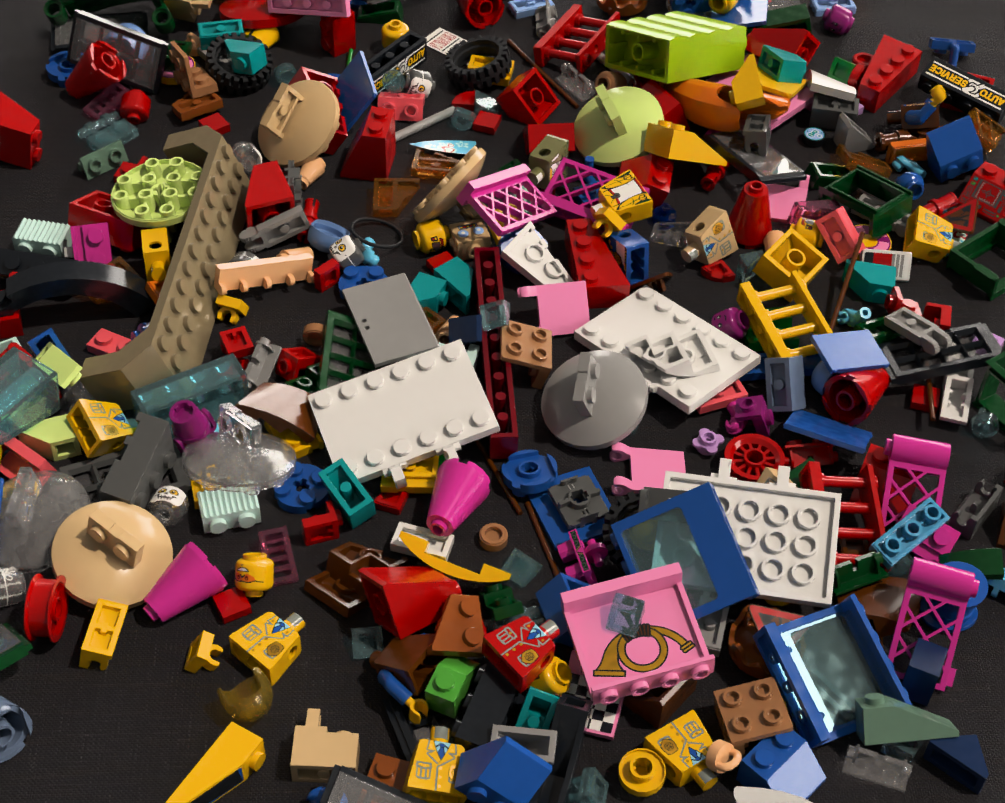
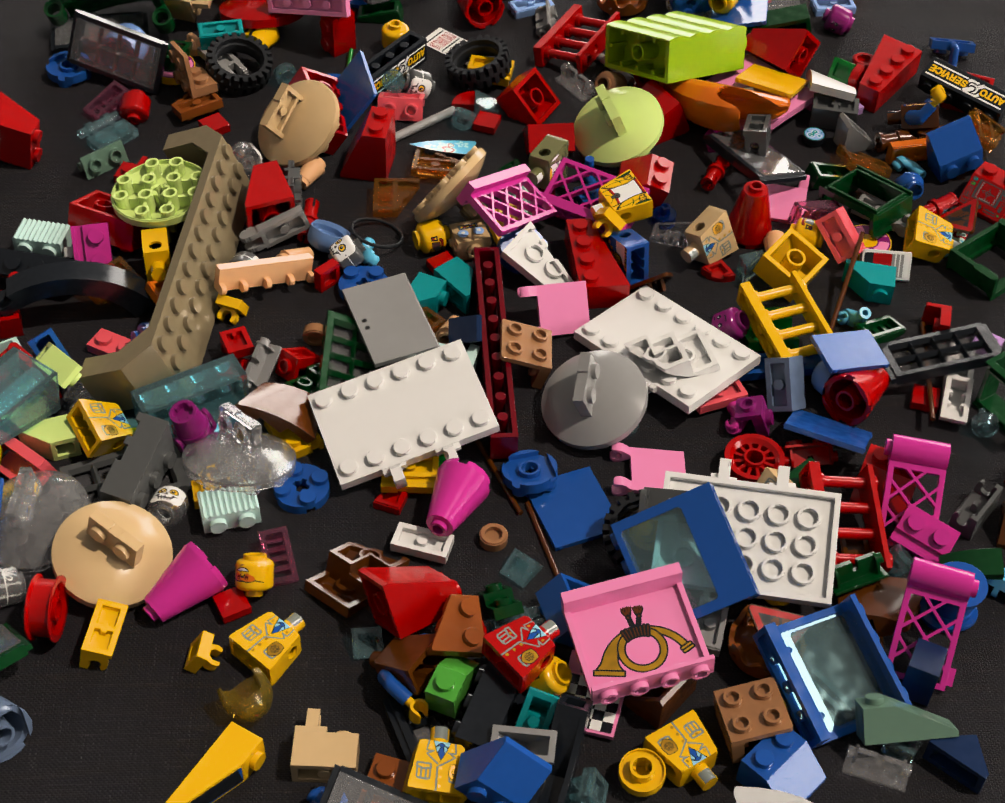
red cone [65,40,127,99] -> none
teal slope [224,39,267,75] -> none
red bracket [301,500,343,546] -> none
teal slope [318,458,376,529] -> none
yellow slope [399,531,512,583] -> none
clear light blue slope [479,299,510,332] -> none
reddish brown axle [507,39,579,108] -> none
dark grey piece [548,475,609,530] -> none
dark pink hips [557,529,608,585] -> none
clear light blue slope [606,593,645,638] -> none
yellow slope [644,120,727,166] -> none
lavender plate [692,428,724,456] -> none
light nougat tile [706,739,742,774] -> none
yellow slope [728,54,766,111] -> none
teal slope [758,45,807,84] -> none
dark azure tile [868,497,950,570] -> none
red bracket [884,286,923,317] -> none
light grey hinge [884,307,953,355] -> none

